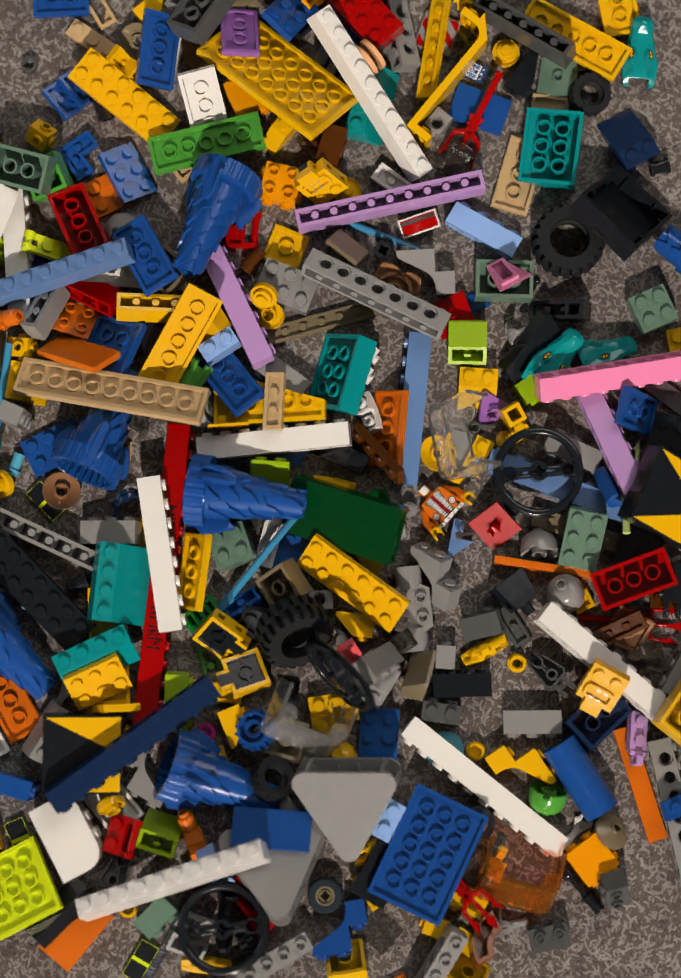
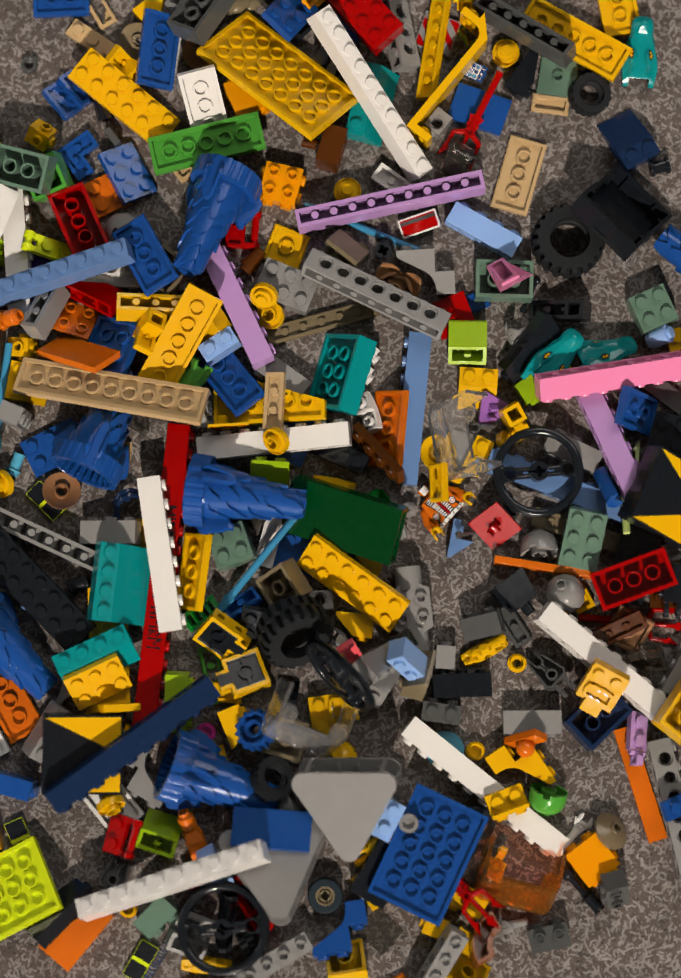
white brick [28,800,104,883] -> none
medium lavender tile [220,9,260,57] -> none
yellow slope [264,117,297,157] -> none
yellow piece [294,157,349,205] -> none
light nougat head [355,39,386,76] -> none
blue plate [358,708,400,760] -> none
light grey arch [410,542,462,612] -> none
teal slope [518,107,585,192] -> none
blue piece [543,733,618,822] -> none
none -> dark grey tile [104,127,122,147]
none -> yellow brick [132,307,167,356]
none -> yellow plate [263,426,290,455]
none -> light blue brick [386,637,428,681]
none -> light grey tile [399,813,419,833]
none -> yellow tile [429,462,449,503]
none -> yellow bracket [483,783,530,822]
none -> orange tile [504,728,547,758]
none -> light blue brick [645,324,675,348]

